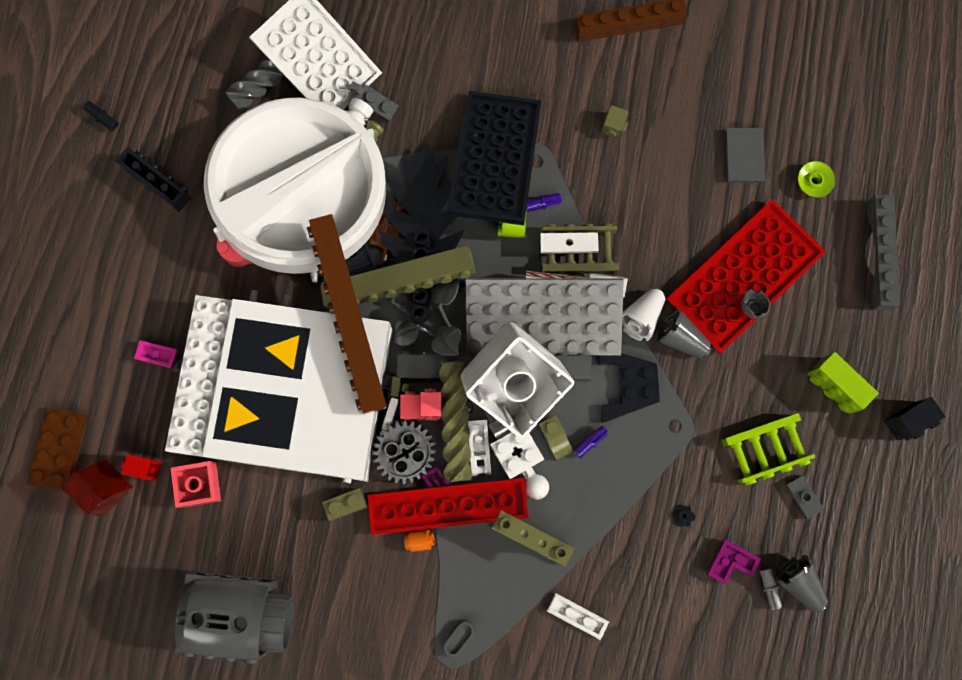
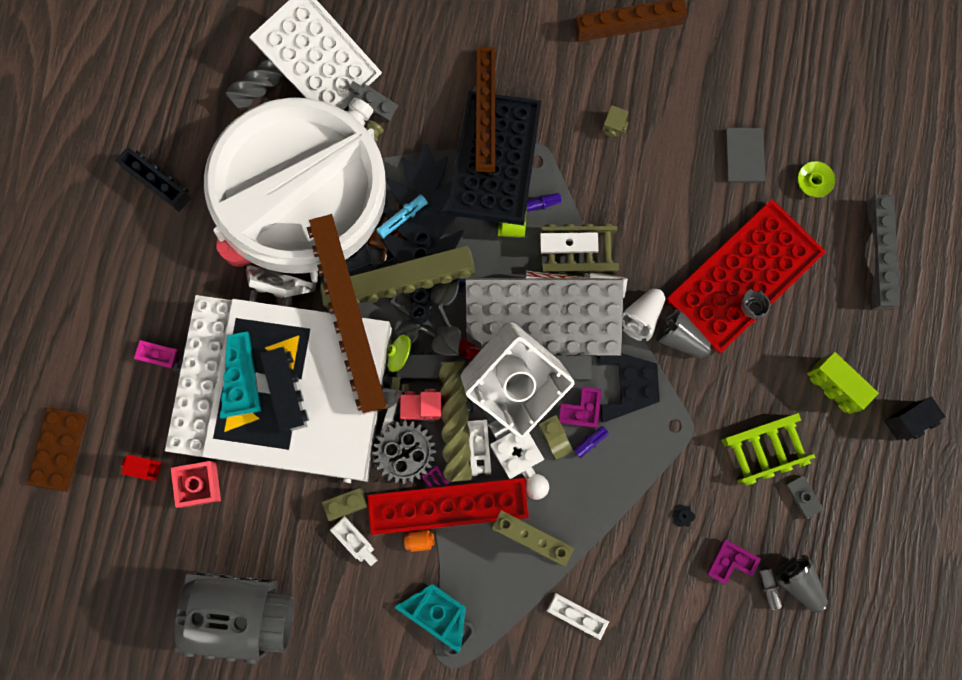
clear red slope [60,460,133,516] -> none
black axle [83,101,119,131] -> none
none -> teal wing [220,332,262,419]
none -> white wing [246,264,316,298]
none -> black brick [260,346,309,433]
none -> white hinge [330,516,378,566]
none -> medium azure pin [376,194,428,239]
none -> dark grey tile [383,388,402,408]
none -> lime dish [387,335,411,372]
none -> teal wing [395,584,466,653]
none -> red plate [457,338,480,360]
none -> reddish brown plate [475,47,495,172]
none -> magenta plate [559,387,602,428]

